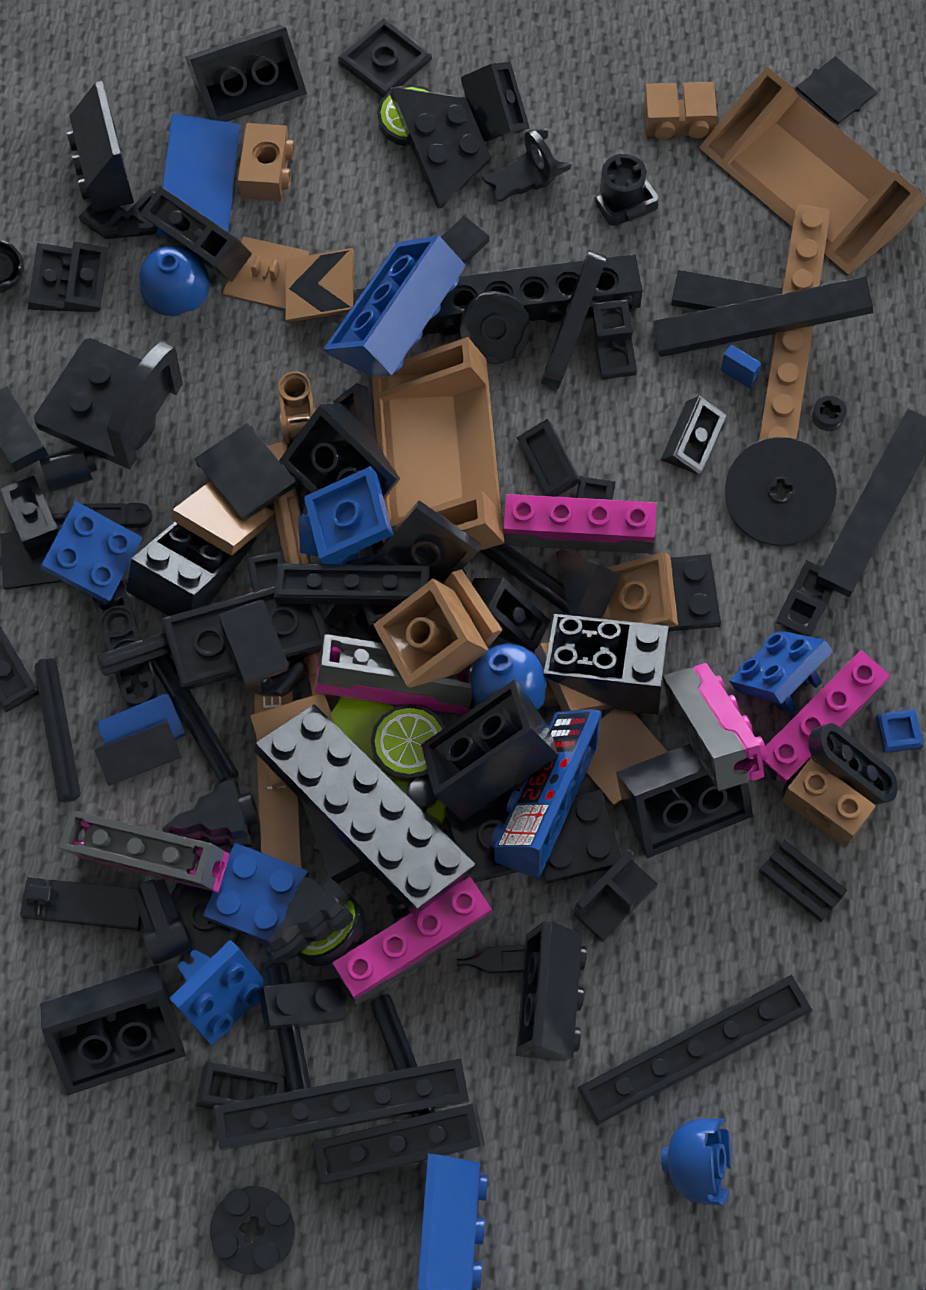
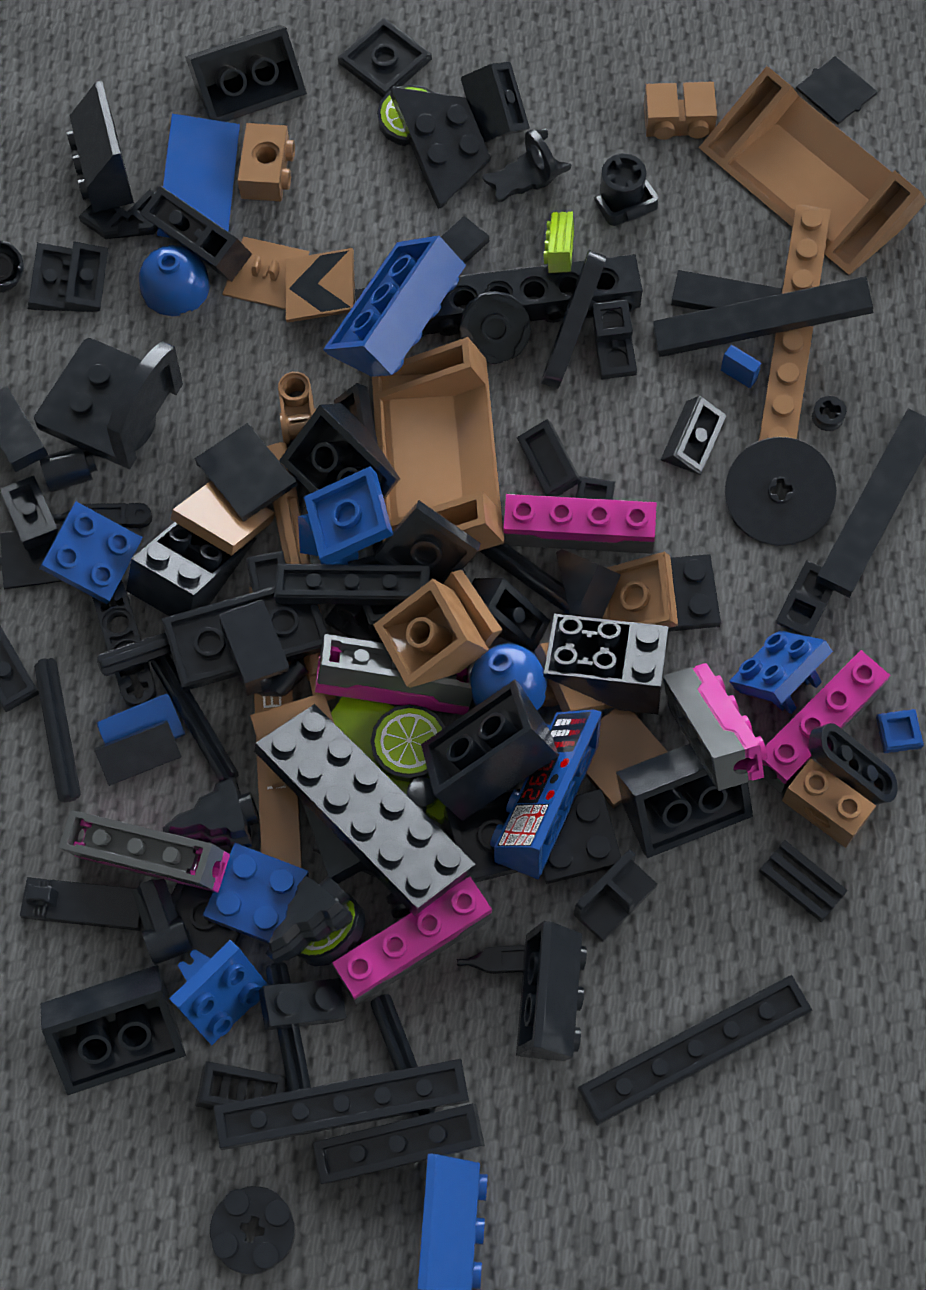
blue cylinder [661,1118,732,1205] -> none
none -> lime piece [544,211,574,273]

